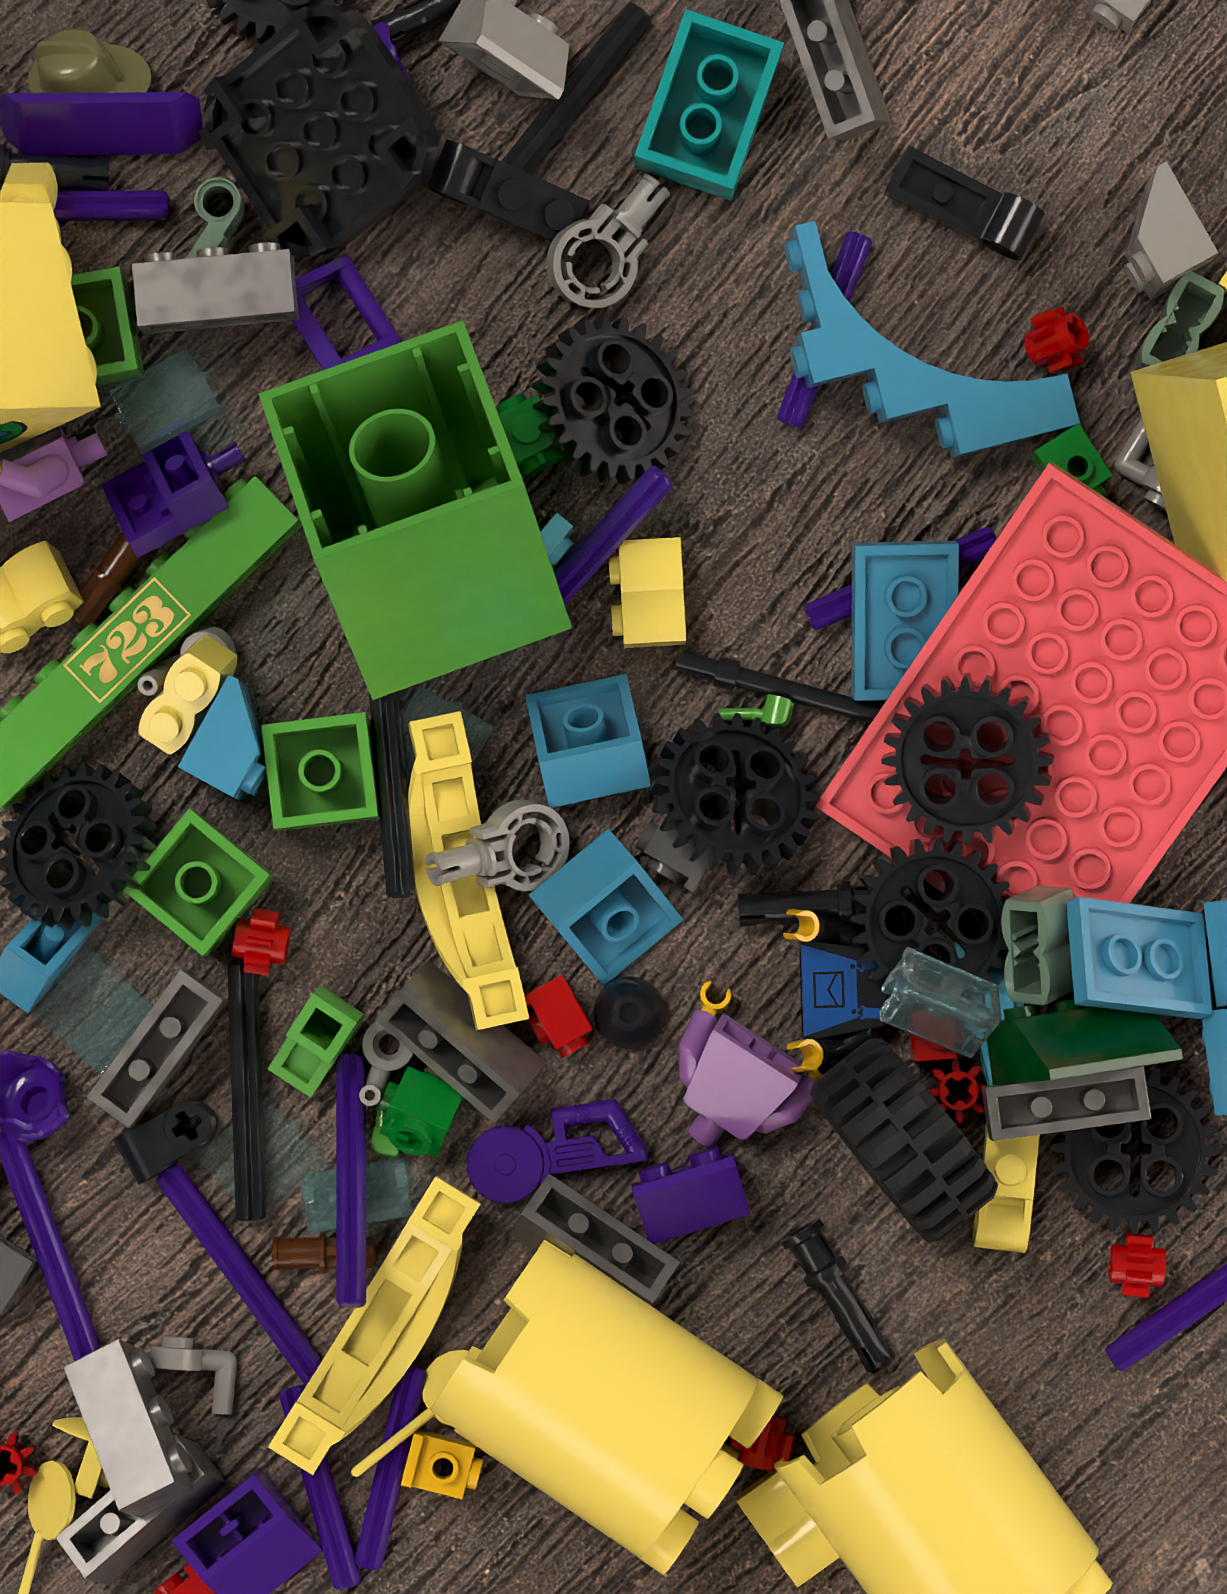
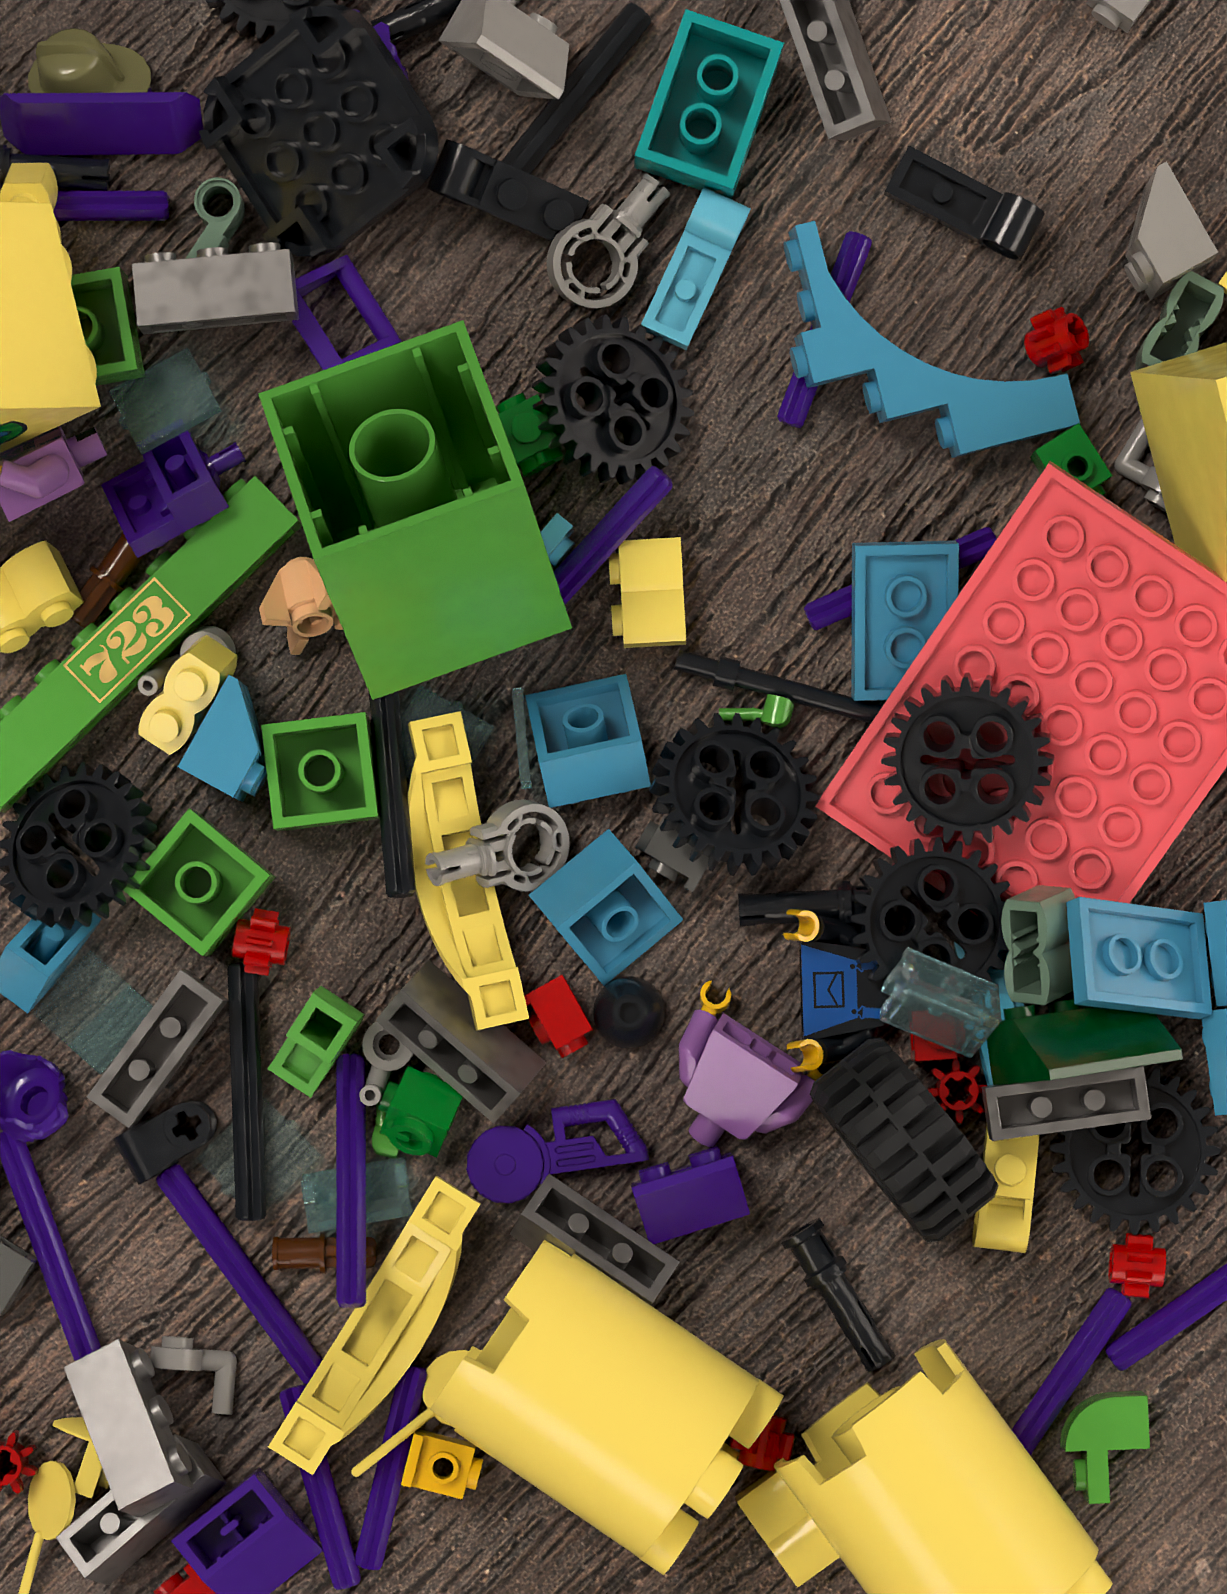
none -> light nougat brick [259,557,343,655]
none -> clear light blue piece [512,687,533,789]
none -> medium azure plate [641,187,751,350]
none -> dark purple axle [1012,1288,1132,1455]
none -> bright green brick [1060,1391,1150,1504]

